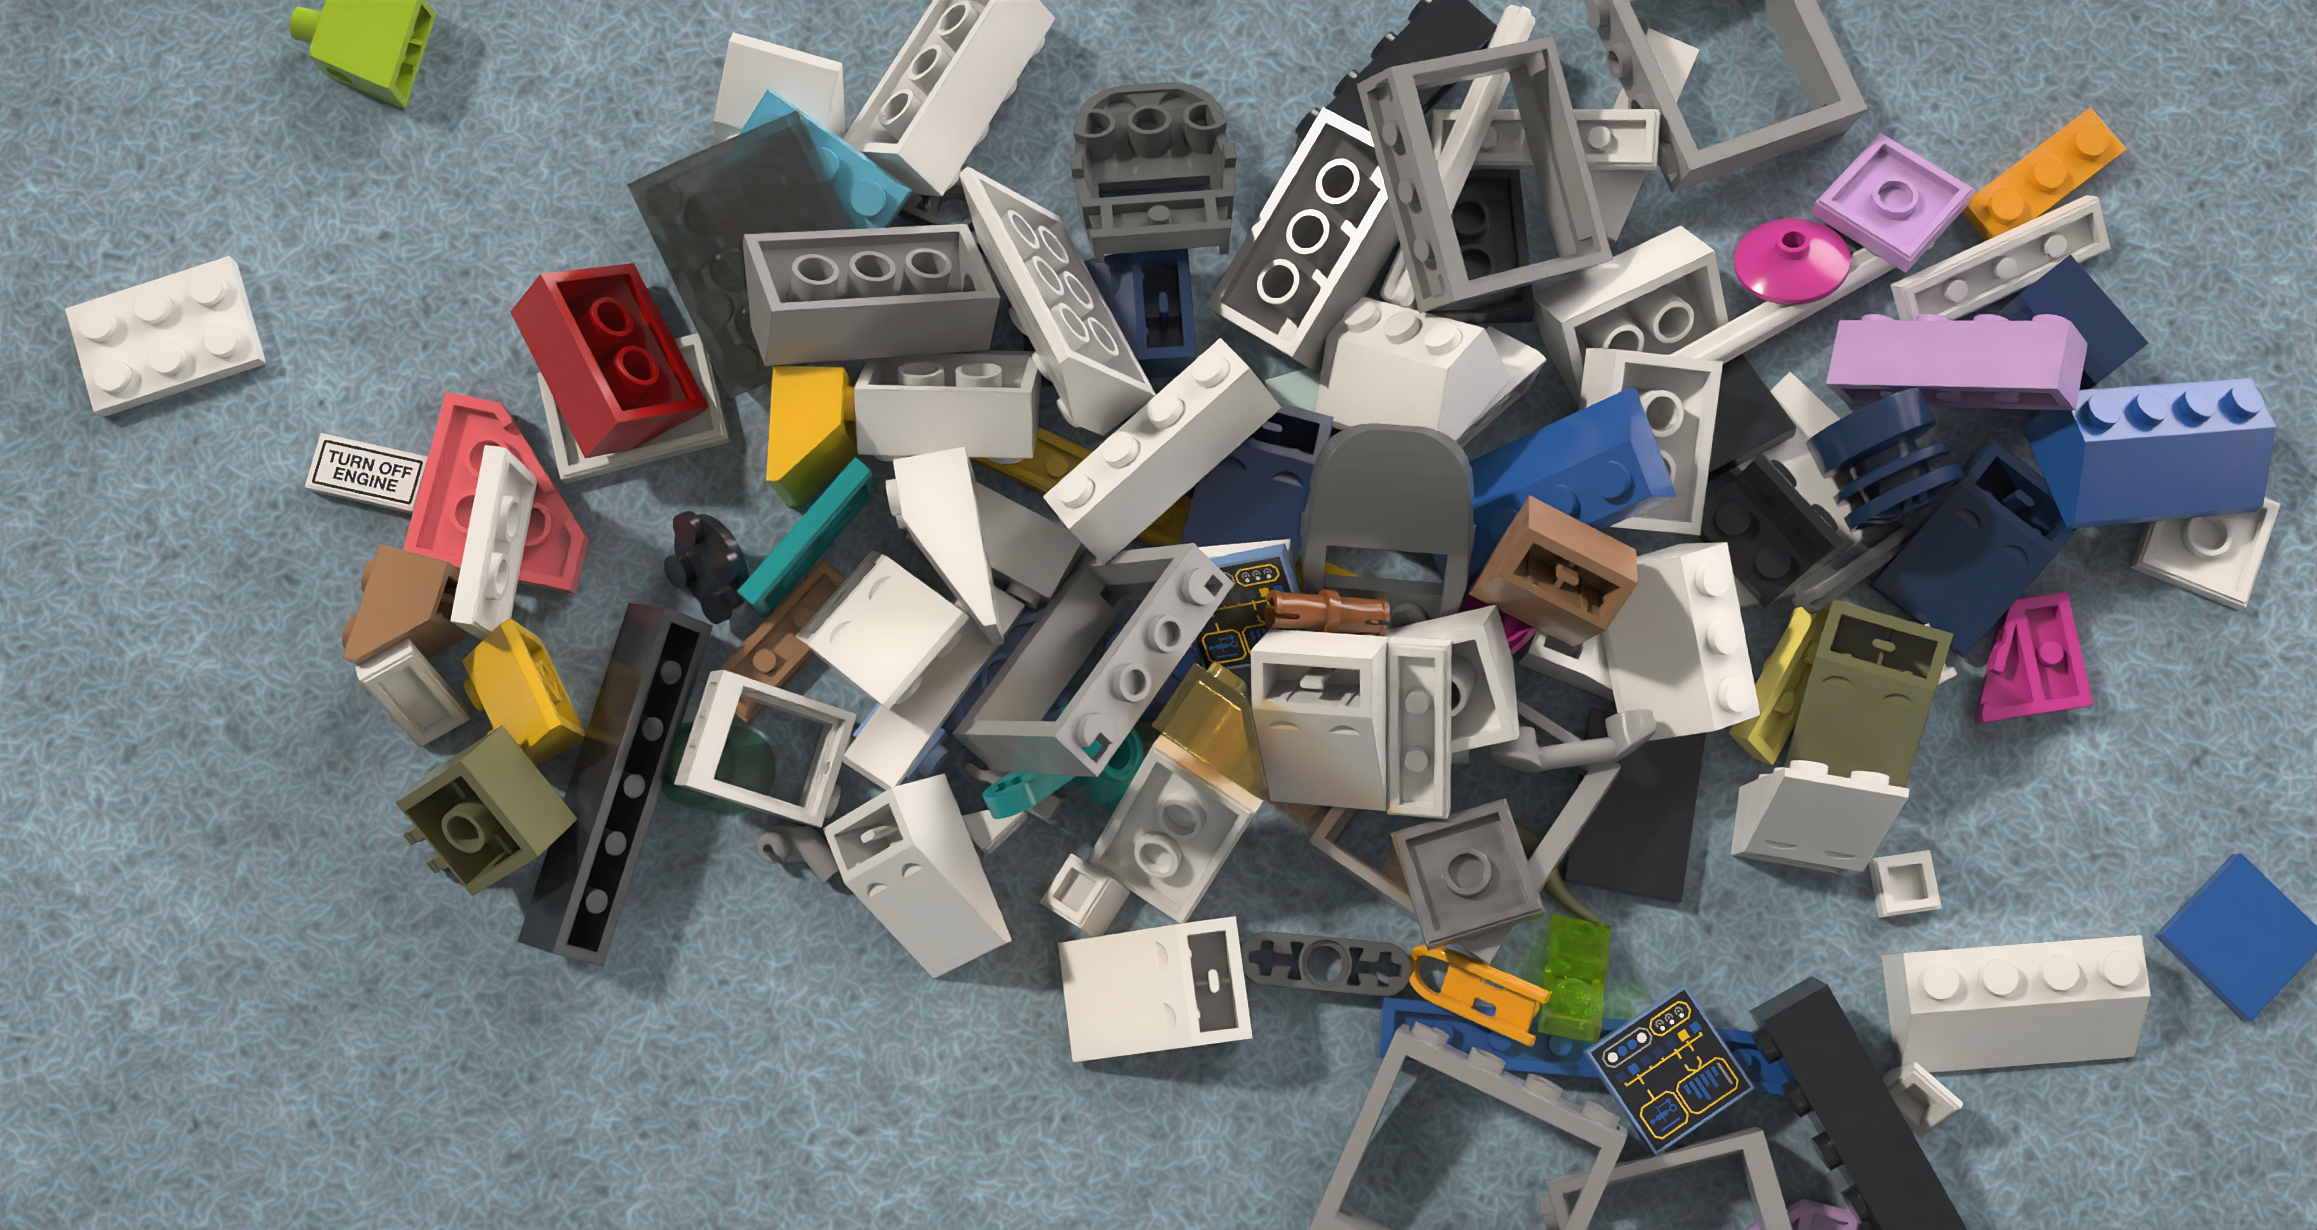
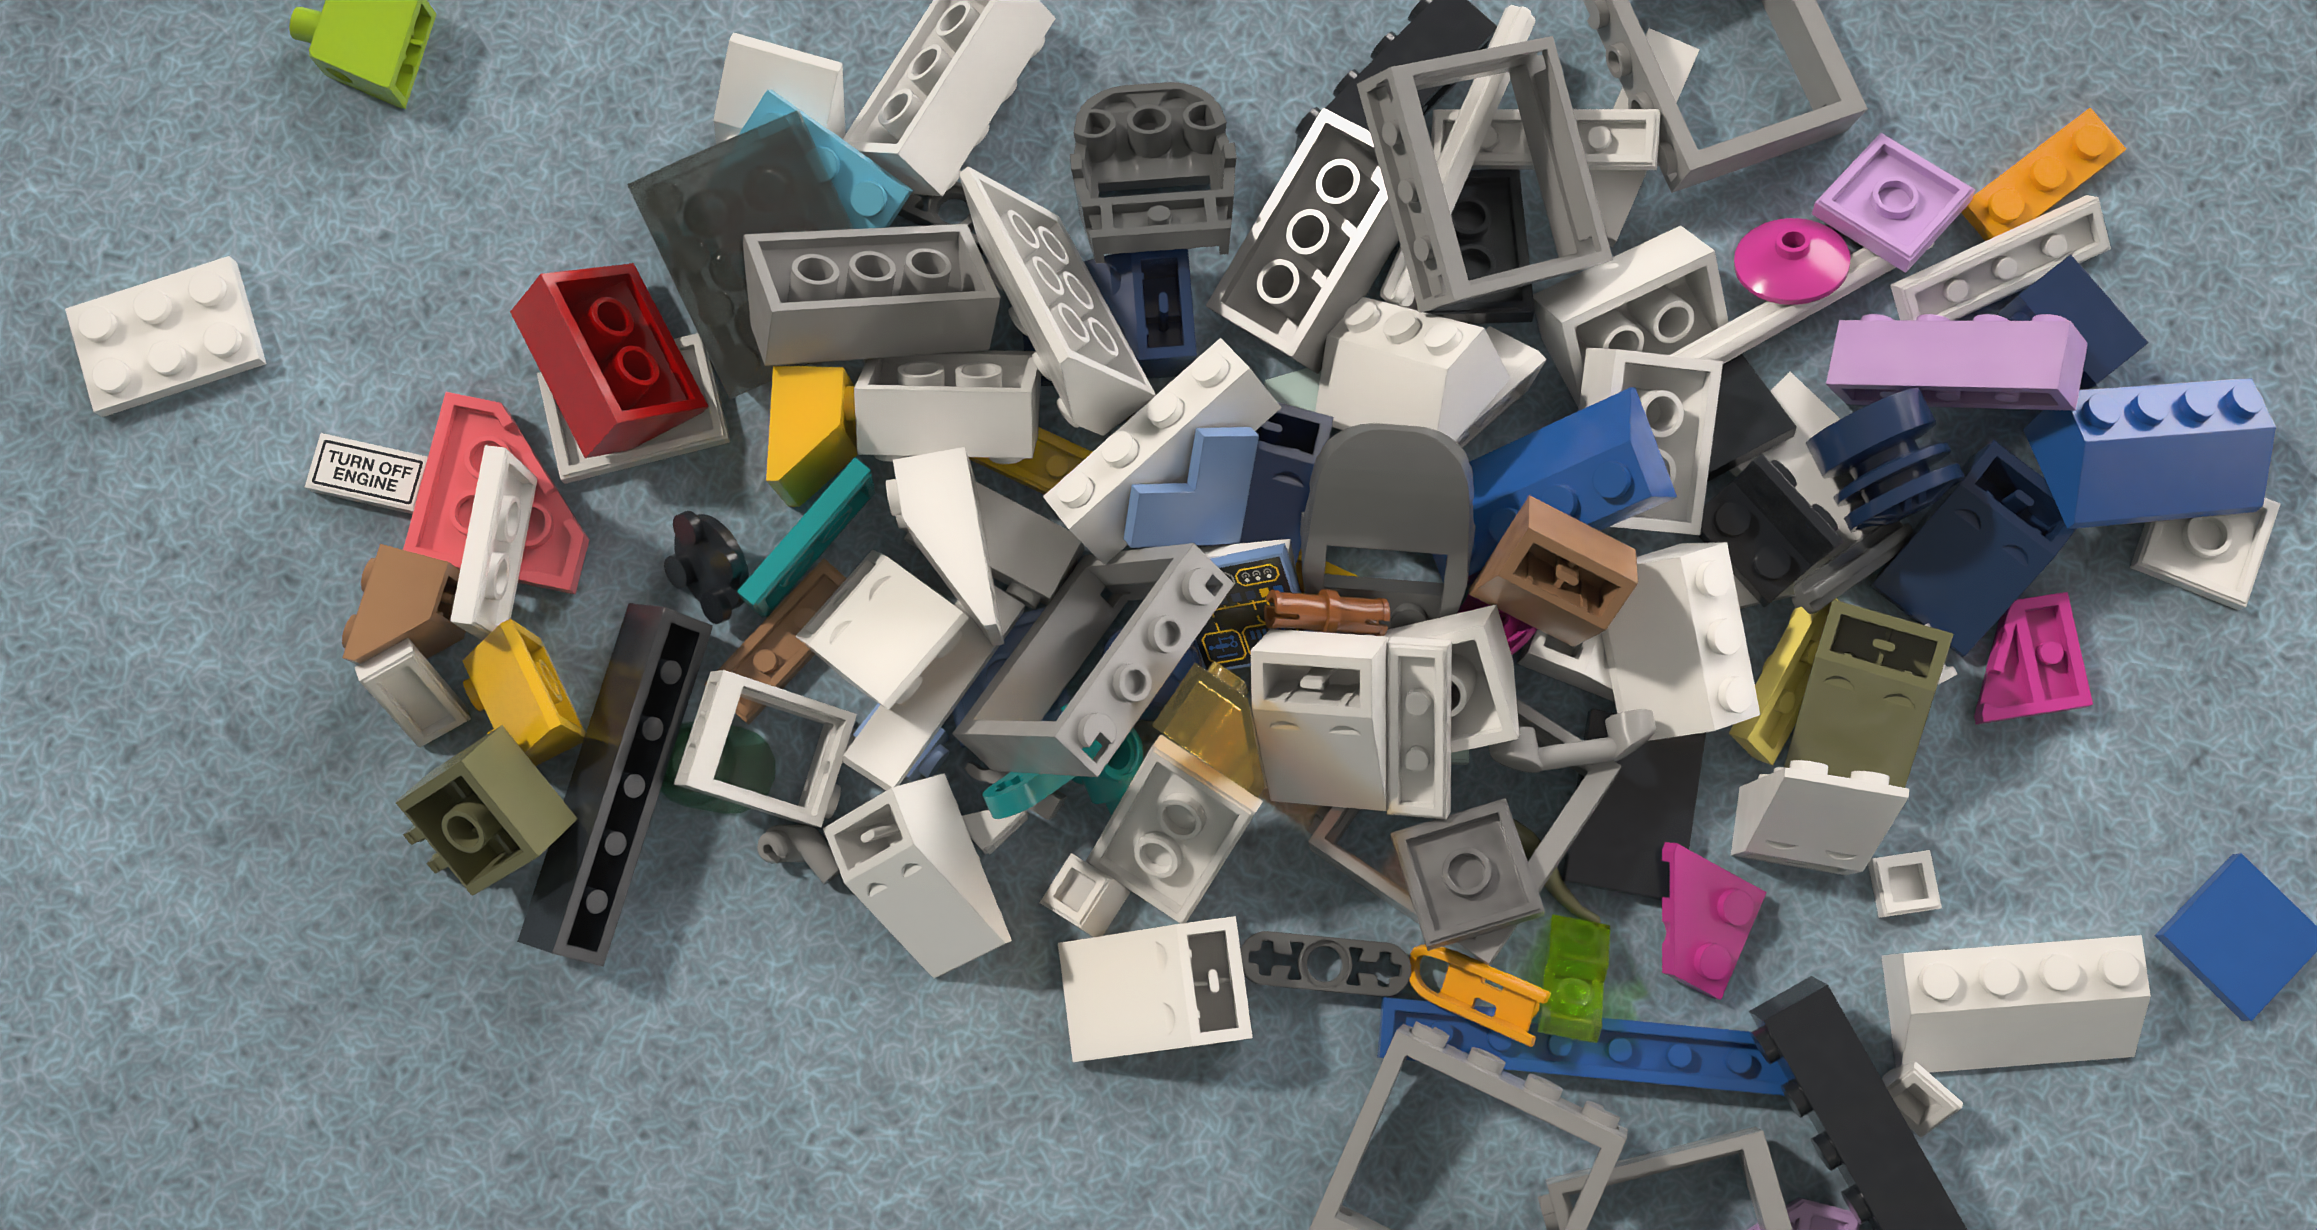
black tile [1582,985,1755,1156] -> none
none -> medium blue tile [1123,427,1259,548]
none -> dark pink wing [1662,842,1767,1000]

